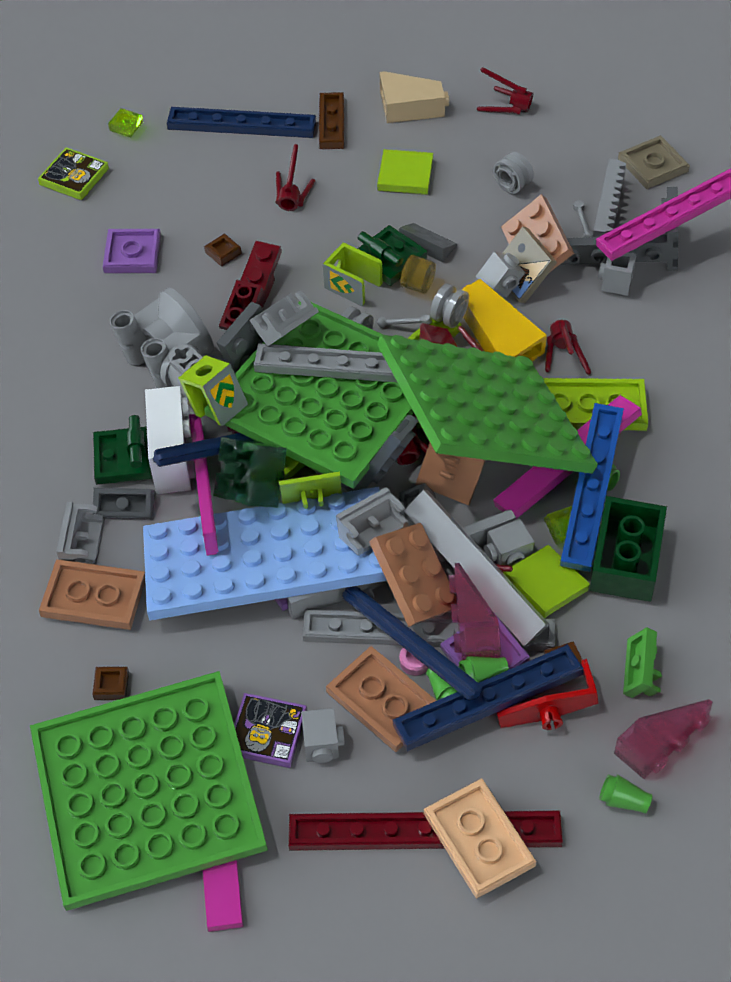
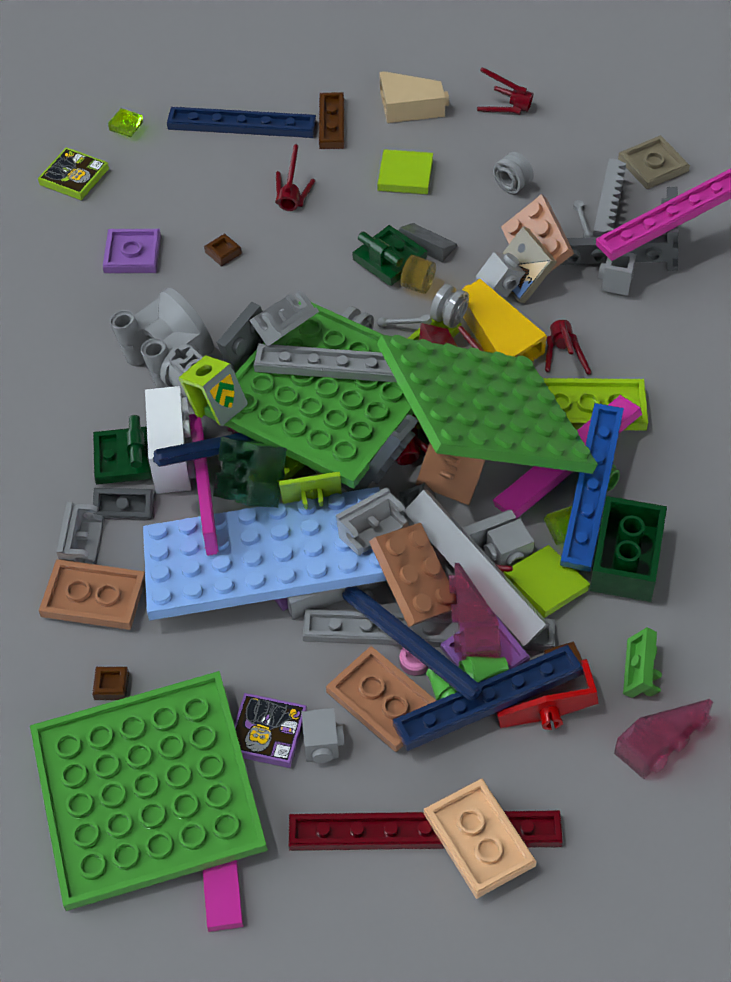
dark red slope [219,241,282,330] -> none
lime piece [323,242,383,306] -> none
bright green cone [599,774,652,814] -> none

